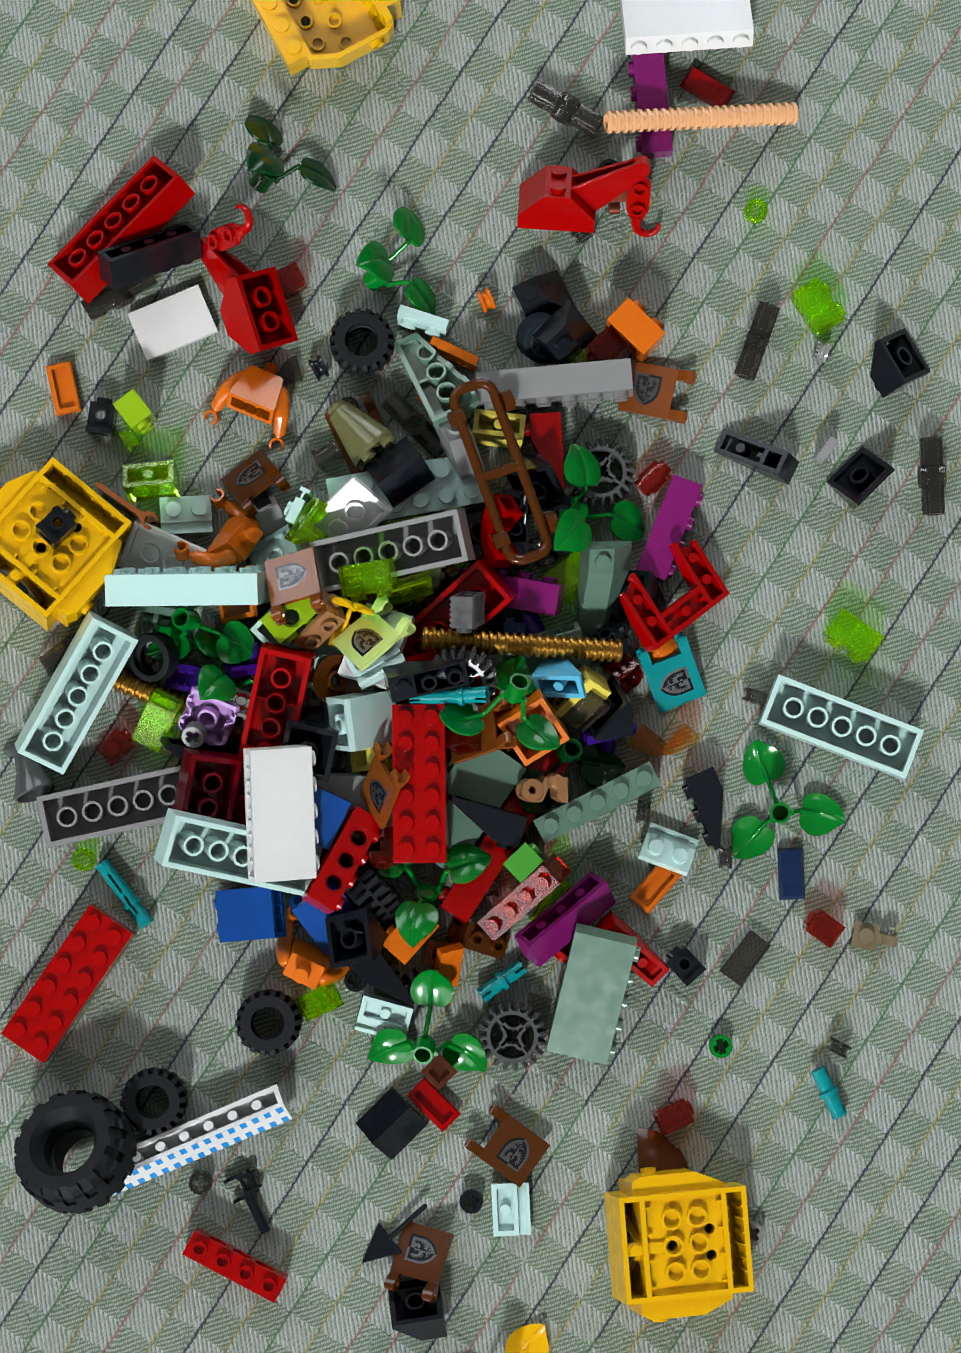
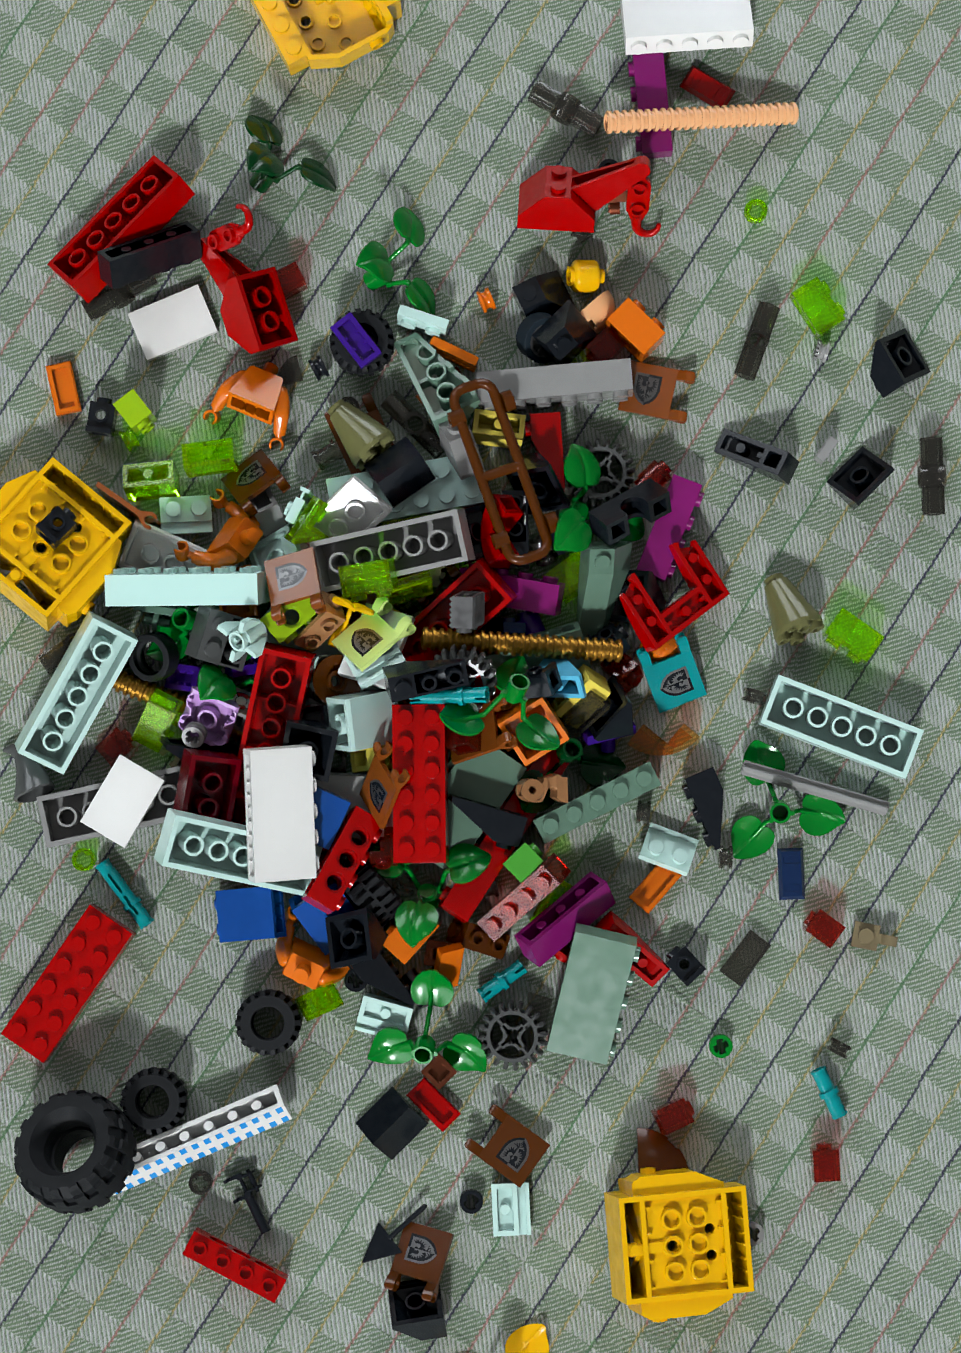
none -> white tile [80,754,165,848]
none -> clear neon green brick [181,438,239,478]
none -> dark grey slope [185,605,248,671]
none -> light aqua brick [217,617,267,663]
none -> dark purple tile [330,312,382,369]
none -> black brick [523,661,562,699]
none -> yellow head [566,260,605,293]
none -> light nougat brick [580,290,615,334]
none -> black arch [588,478,672,546]
none -> light grey axle [741,760,889,815]
none -> olive cone [764,573,824,646]
none -> clear red brick [810,1143,841,1182]

